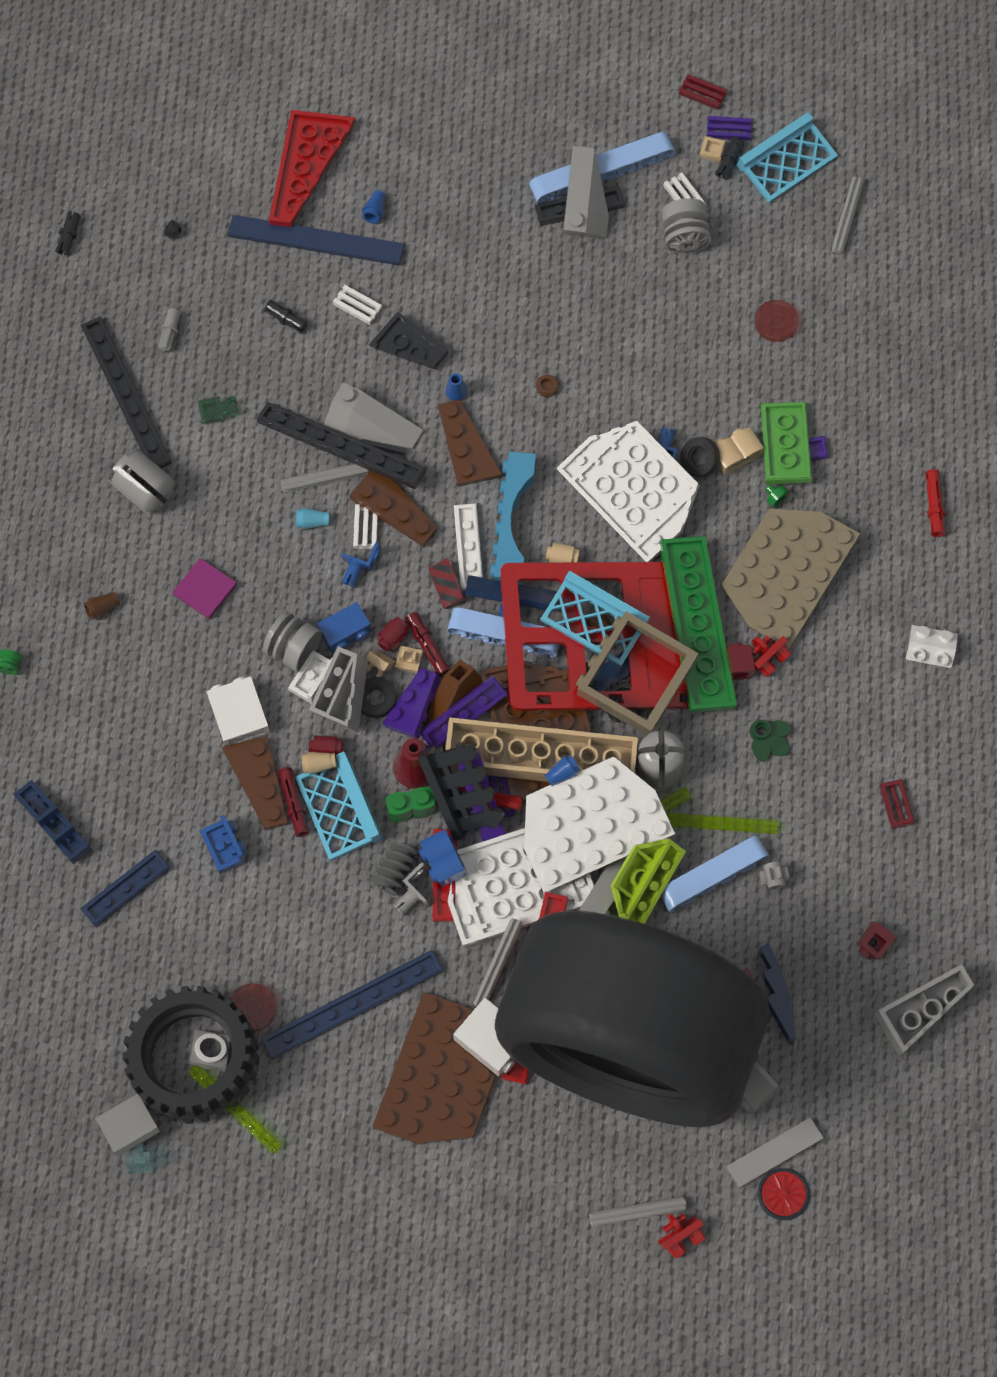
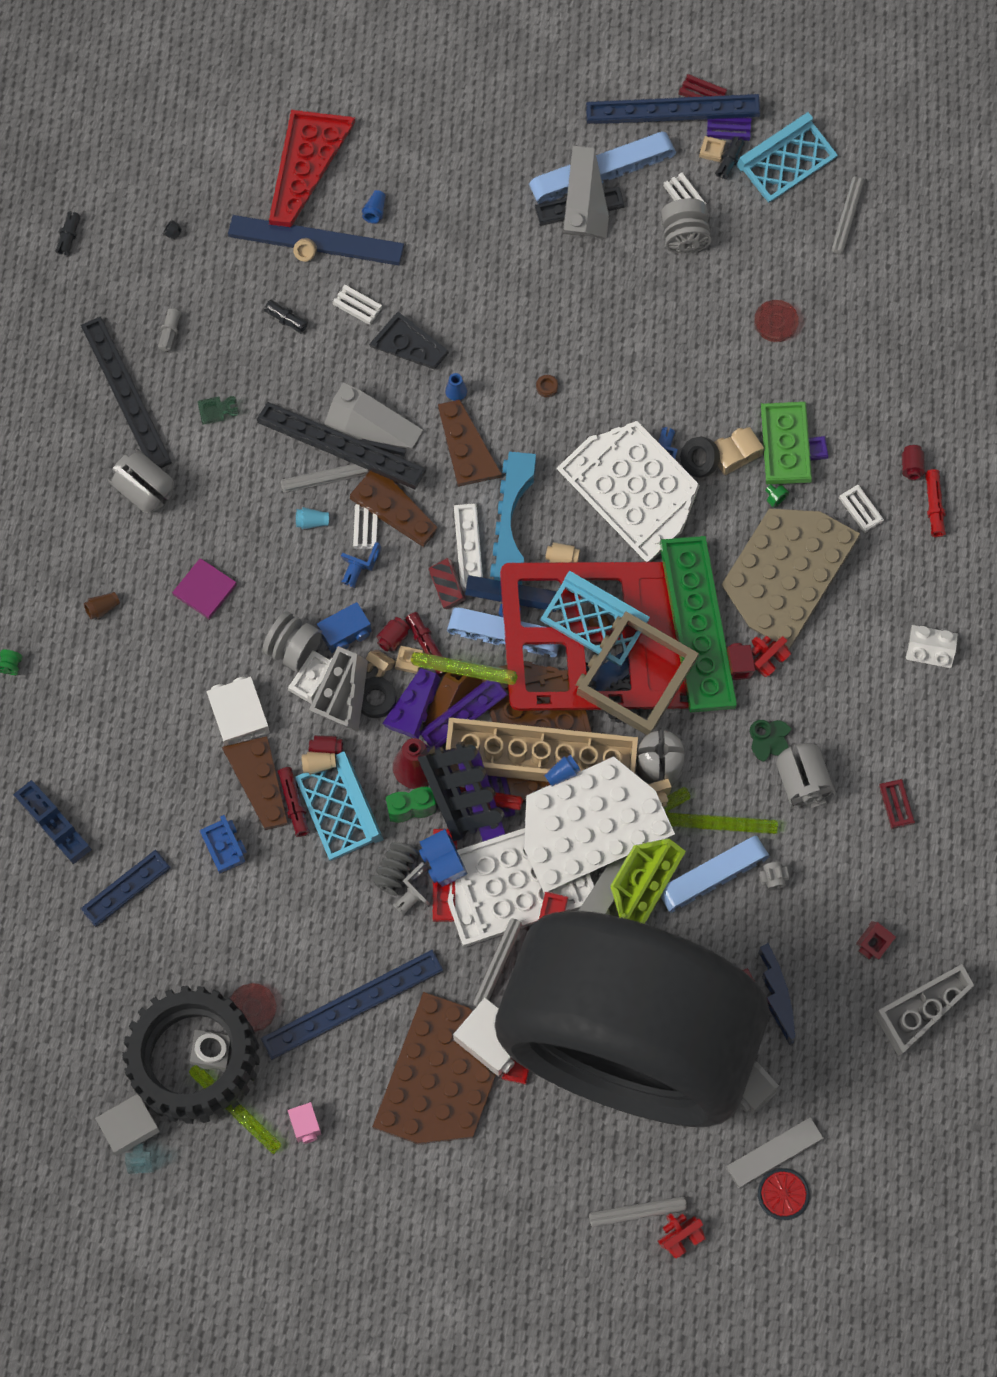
none -> bright pink brick [288,1102,321,1144]
none -> tan tile [293,238,317,262]
none -> clear neon green axle [411,652,518,685]
none -> dark blue tile [586,94,760,124]
none -> tan tile [648,779,671,807]
none -> light grey cylinder [776,743,836,810]
none -> white tile [839,485,884,533]
none -> dark red brick [902,445,925,480]

